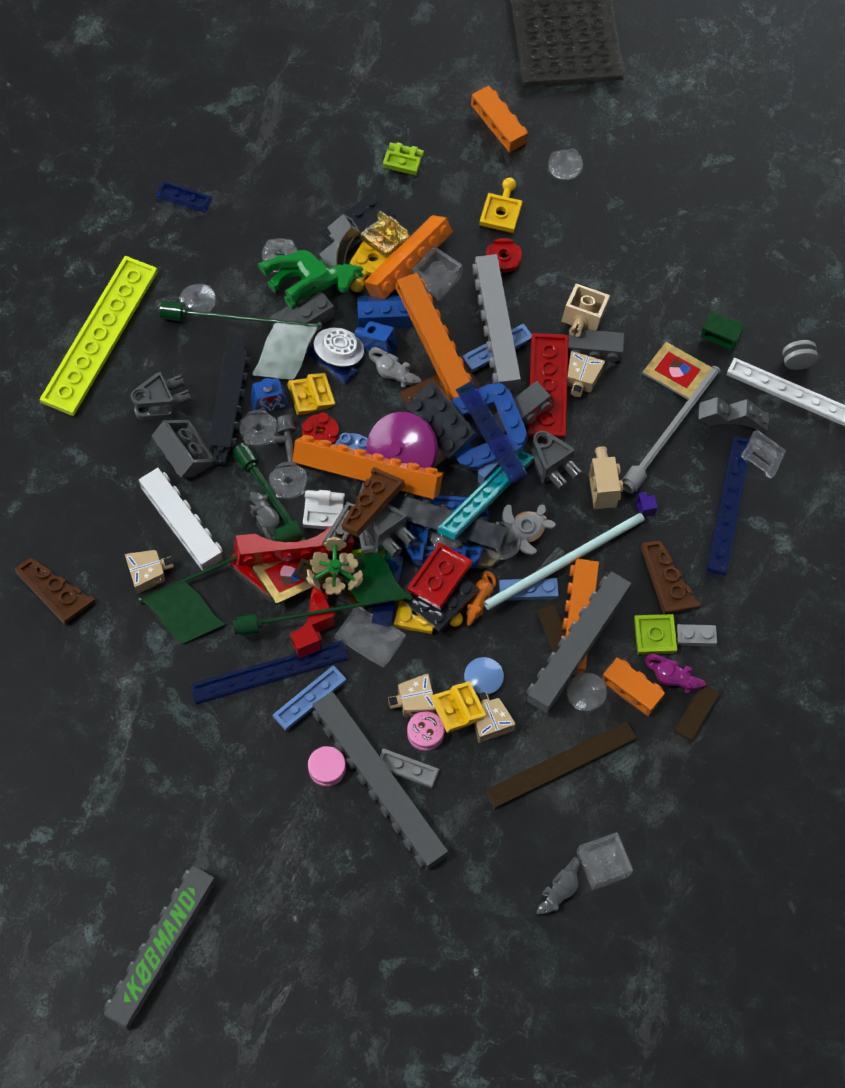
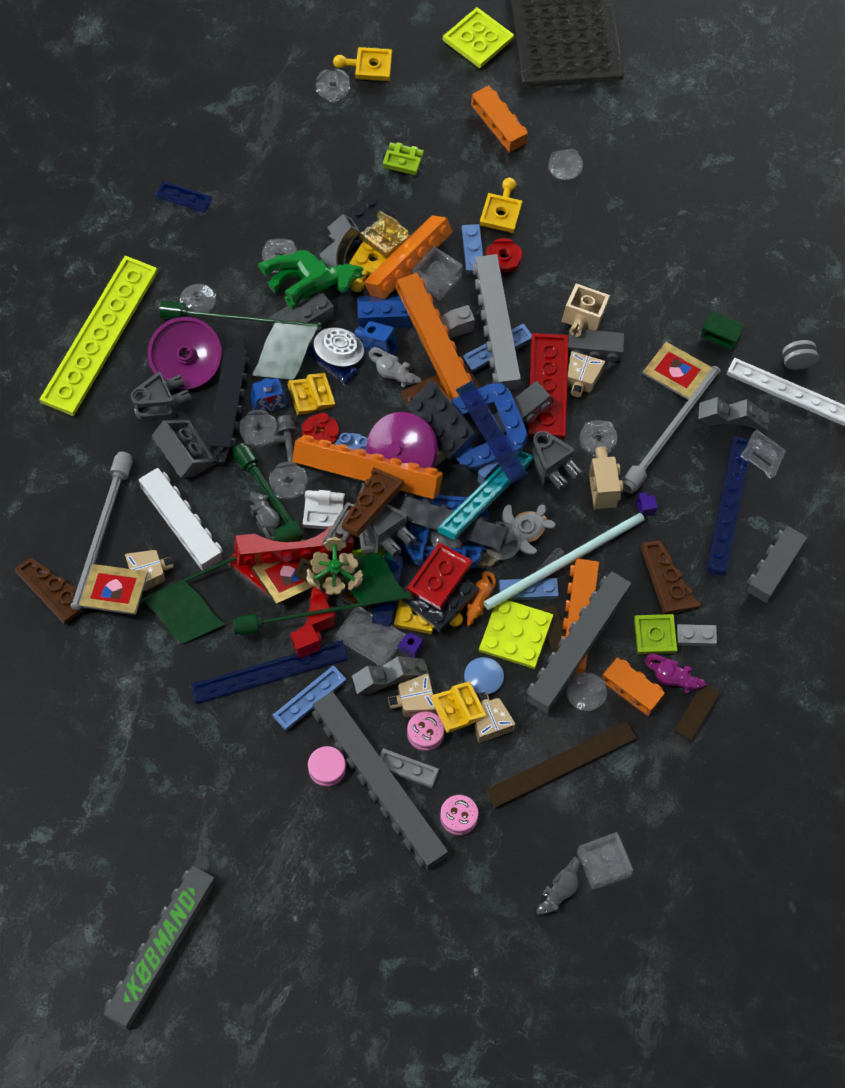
none -> flag [70,452,148,615]
none -> magenta dish [148,317,222,391]
none -> clear plate [316,69,350,102]
none -> yellow plate [333,47,392,81]
none -> dark grey arch [352,656,430,695]
none -> dark purple piece [398,632,424,658]
none -> light grey slope [417,305,475,347]
none -> bright pink head [440,795,478,836]
none -> neon yellow plate [443,7,514,68]
none -> medium blue plate [461,224,483,274]
none -> neon yellow plate [479,600,553,669]
none -> clear plate [579,420,617,456]
none -> dark grey brick [747,526,807,603]

